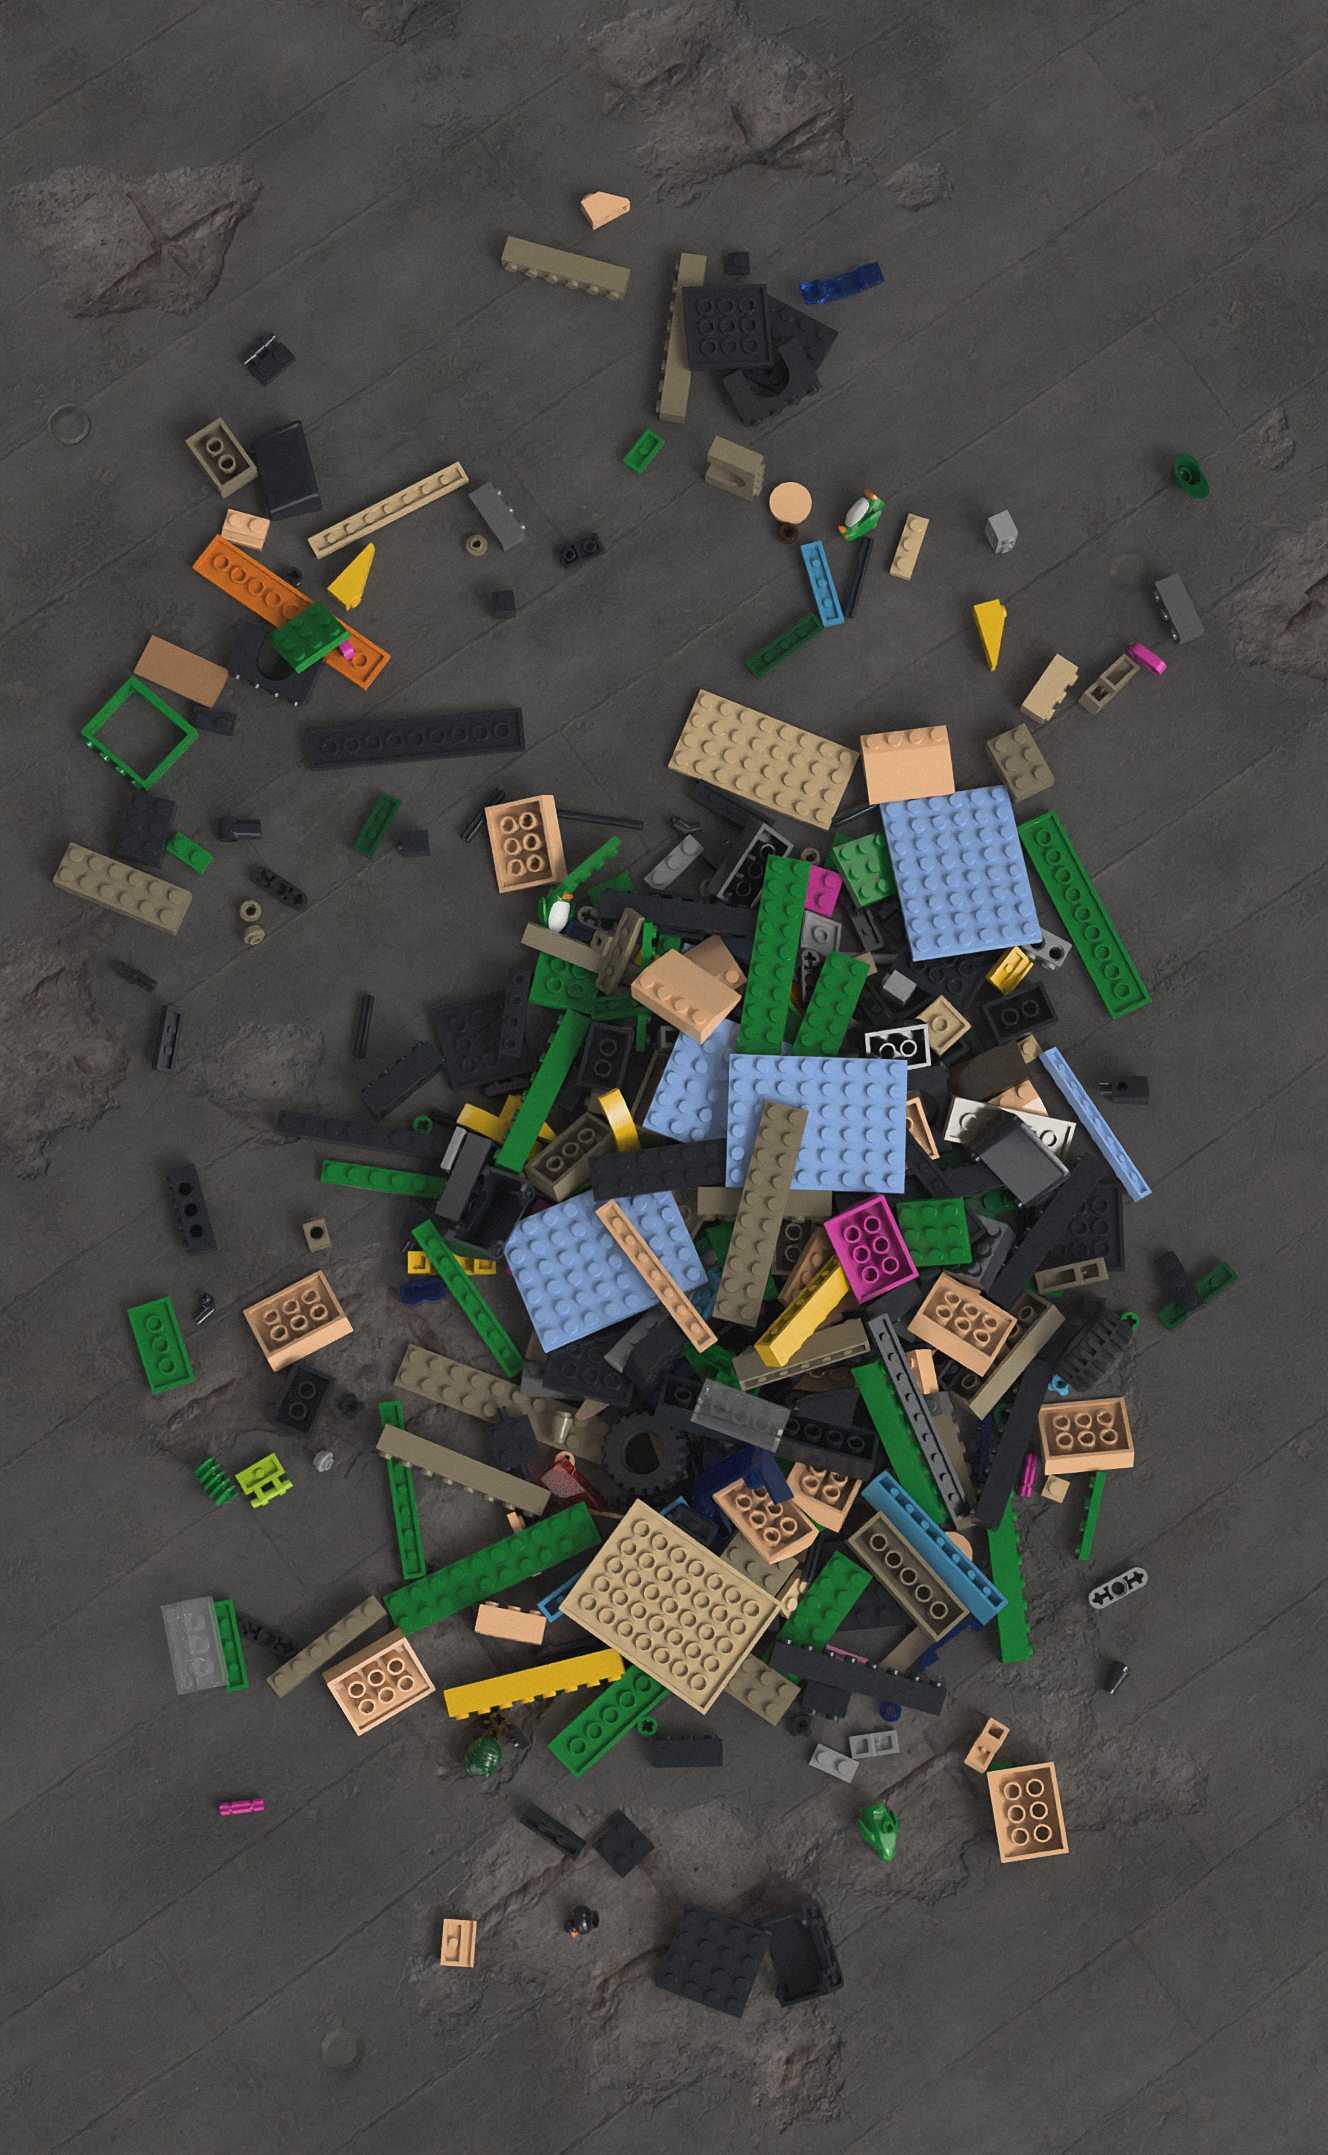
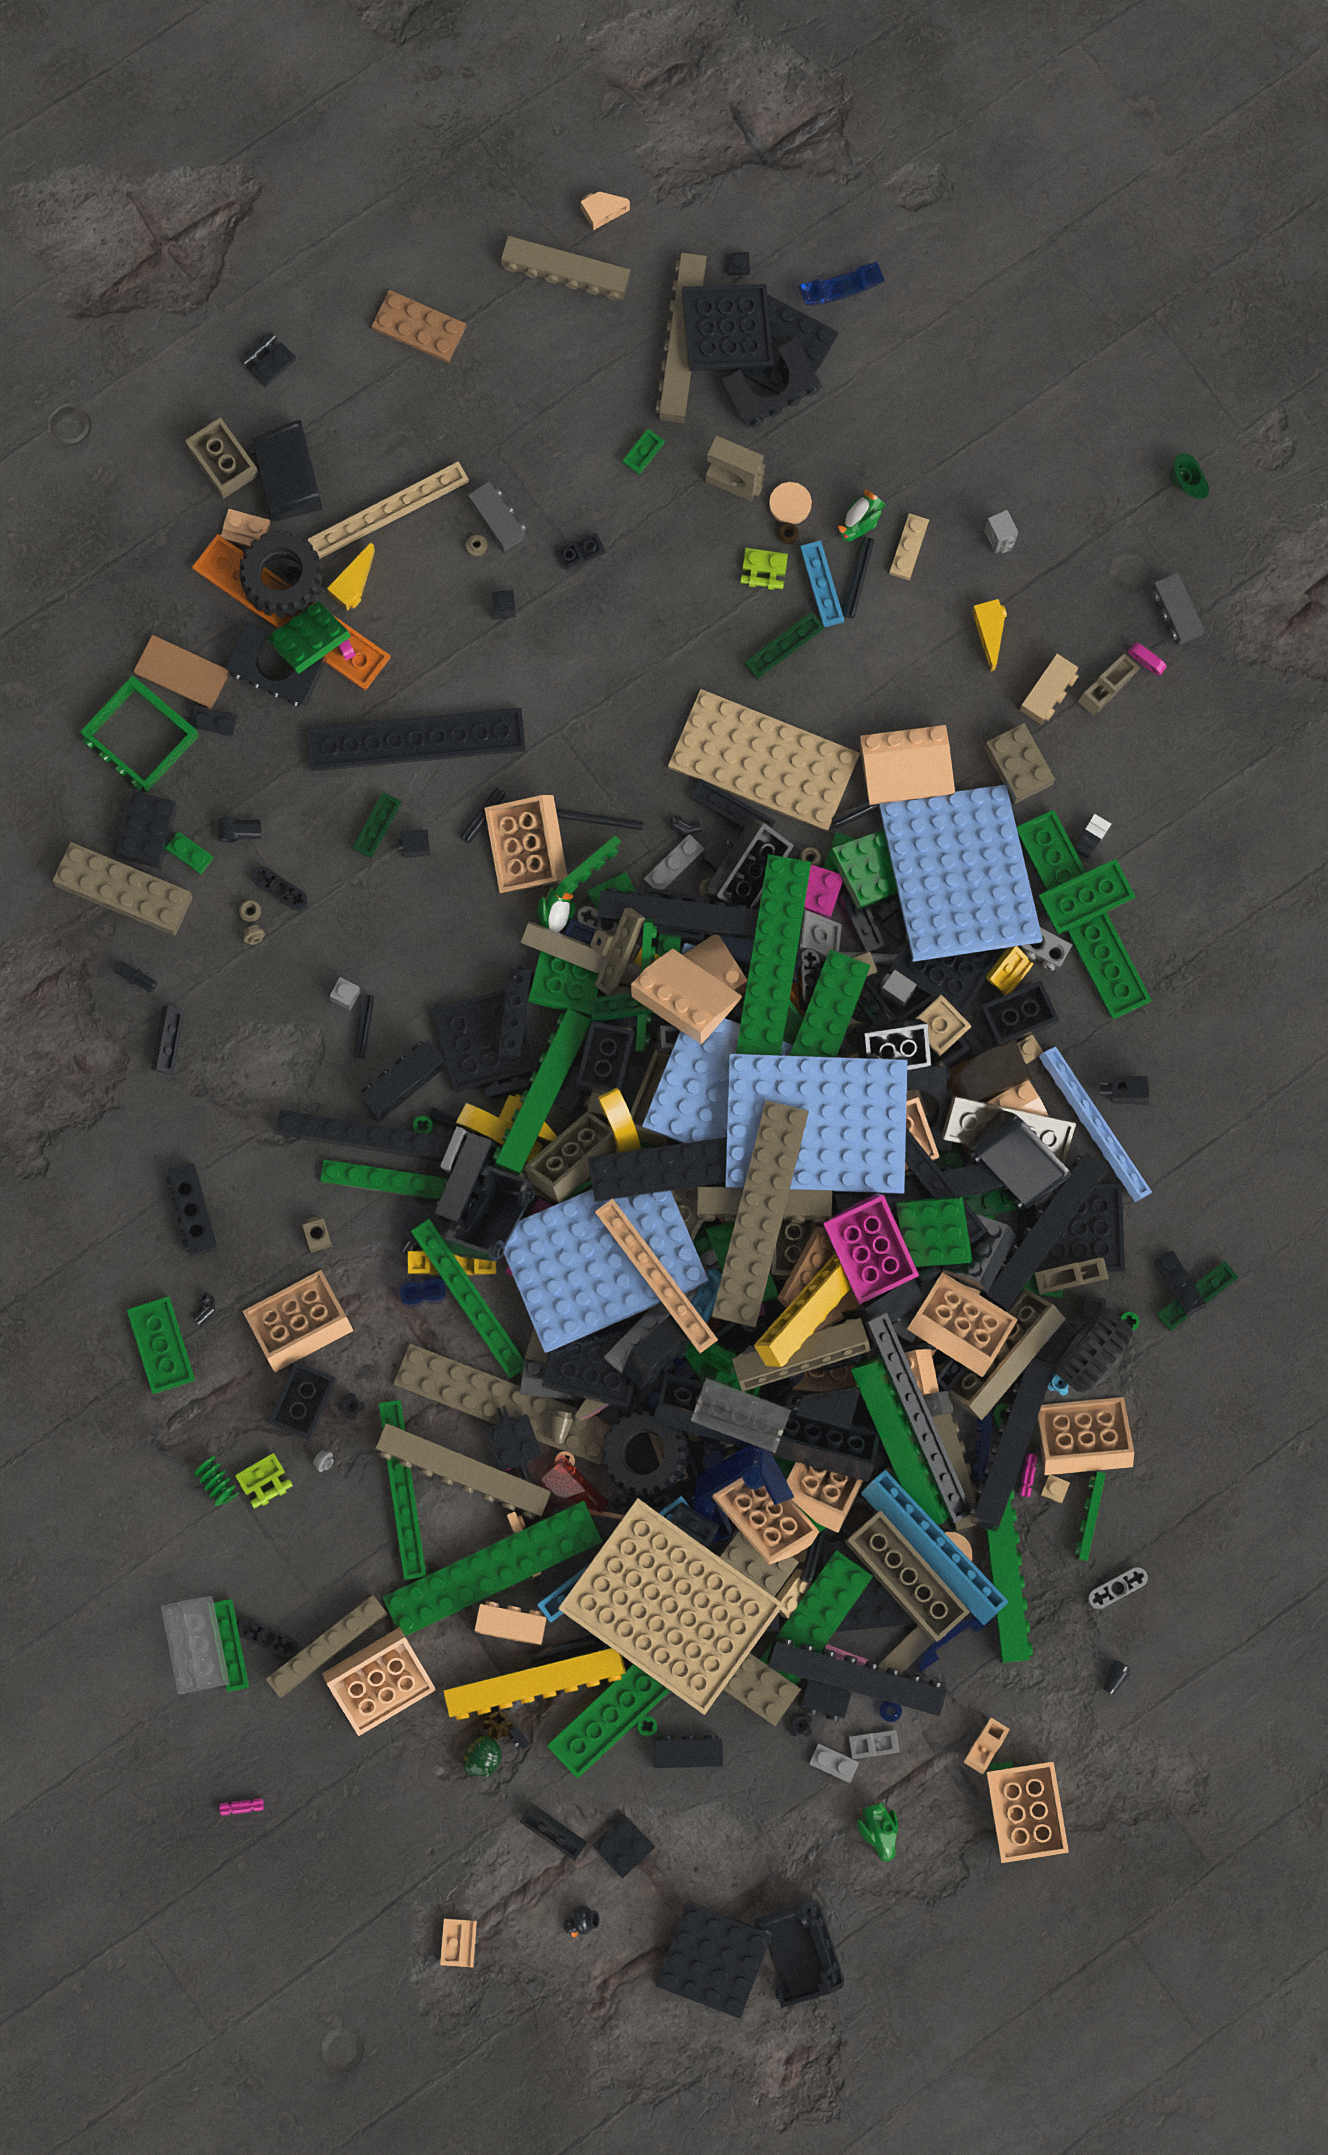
none -> black tyre [239,531,323,618]
none -> light grey brick [330,977,361,1011]
none -> medium nougat plate [371,290,466,363]
none -> lime plate [741,548,788,590]
none -> green plate [1038,859,1136,935]
none -> leg [1074,814,1111,859]

